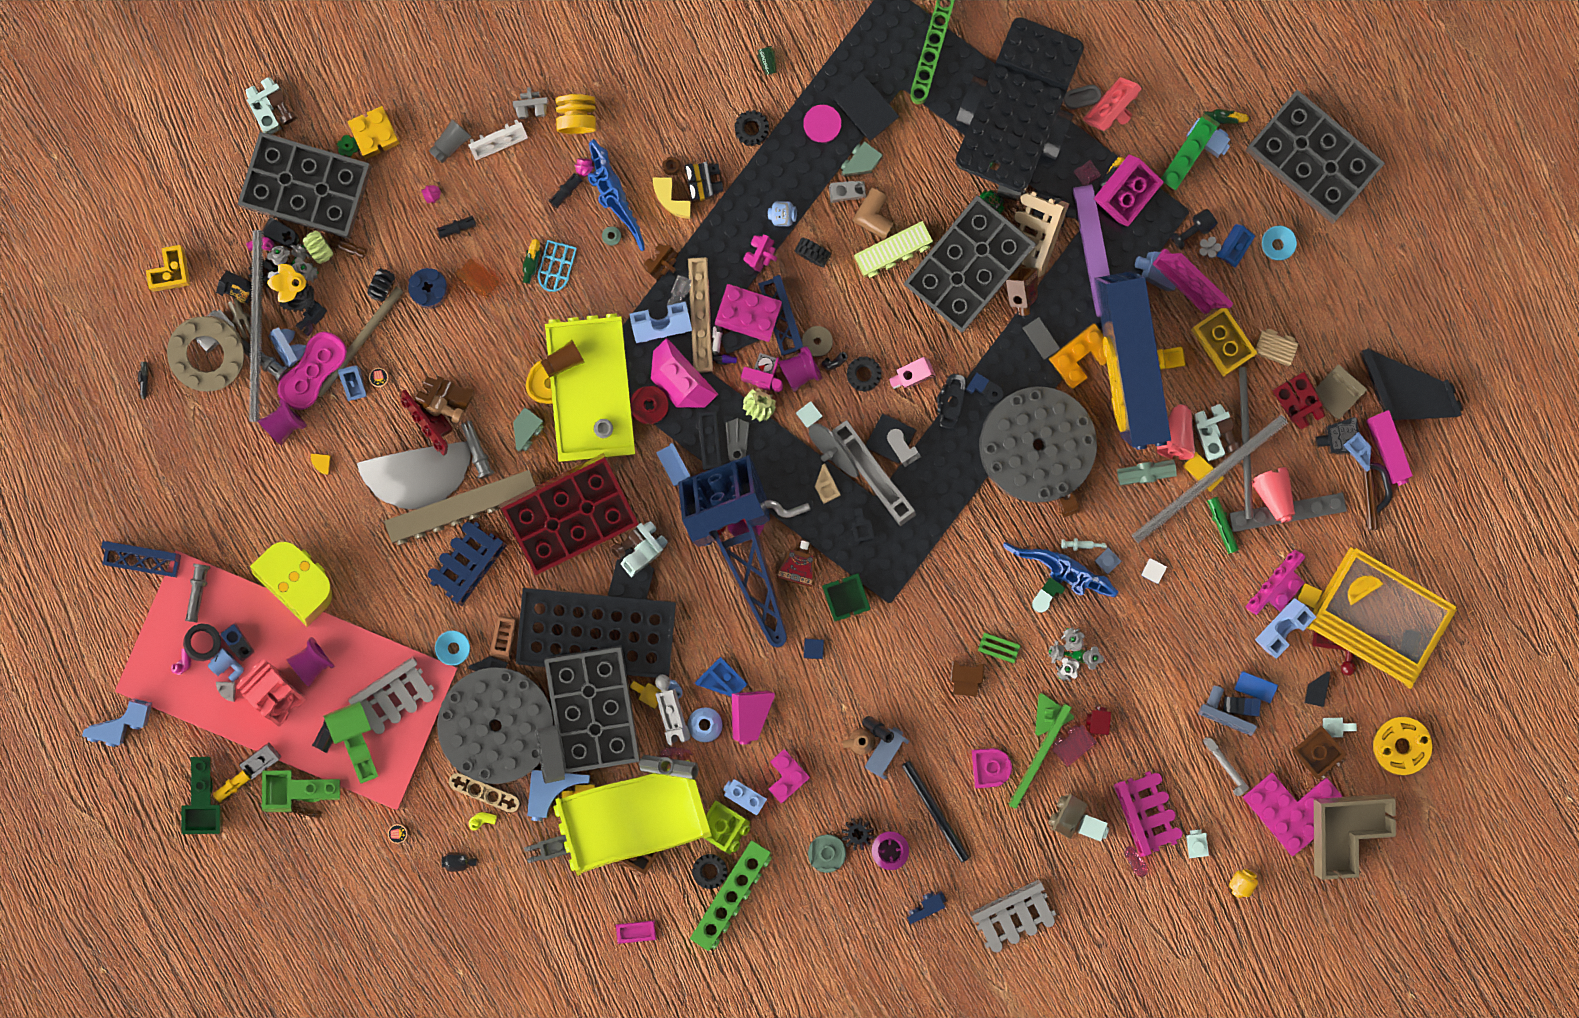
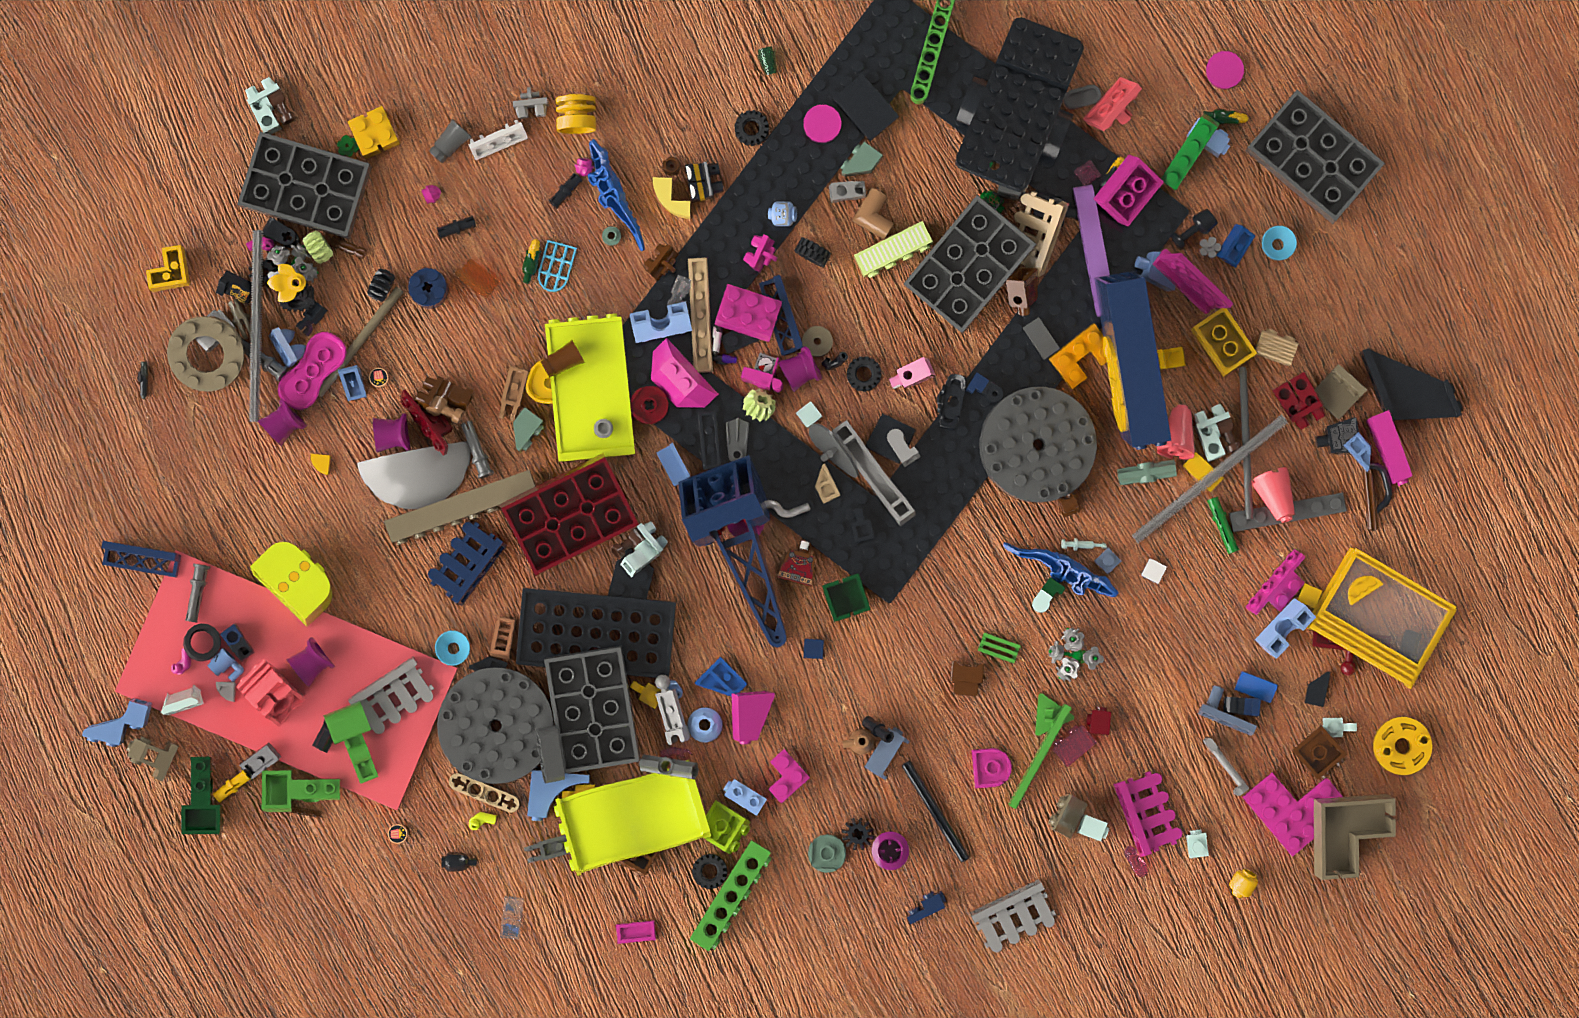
none -> dark tan tile [127,736,179,782]
none -> slope [161,685,204,715]
none -> magenta hat [373,413,411,453]
none -> medium nougat hinge [499,366,529,422]
none -> clear slope [500,896,524,939]
none -> dark pink tile [1206,51,1244,89]

